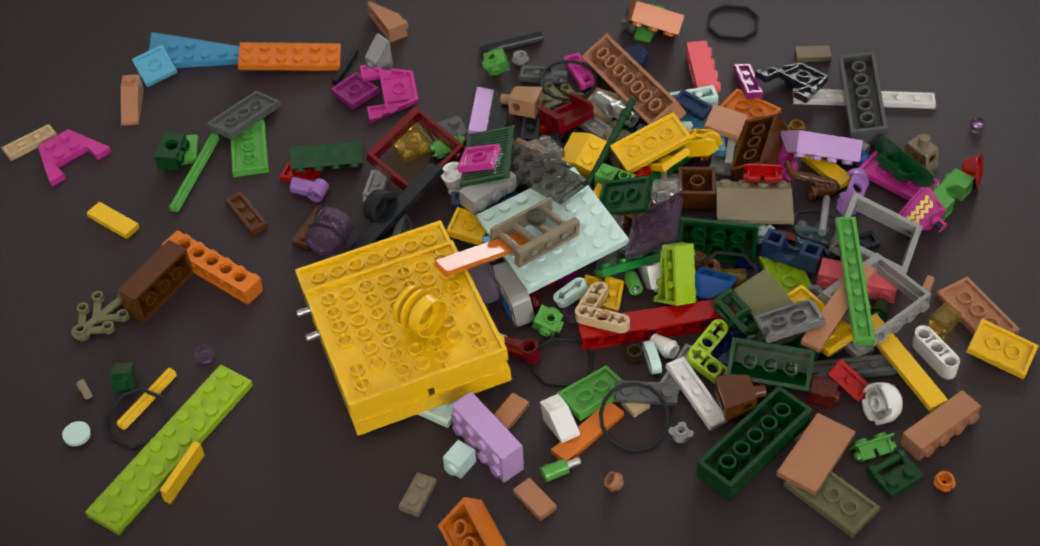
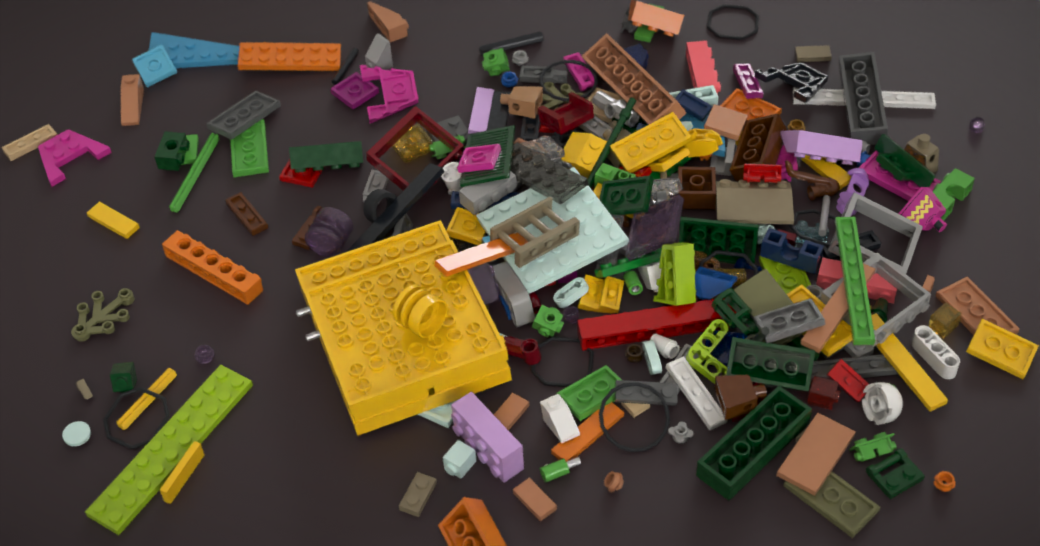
reddish brown brick [117,240,194,324] -> none
medium lavender piece [290,177,329,203] -> none
clear smoke tile [527,208,546,227] -> none
tan beam [575,281,630,333] -> none
nougat brick [900,390,981,461] -> none
red piece [959,153,984,190] -> none
none -> blue plate [501,72,518,87]

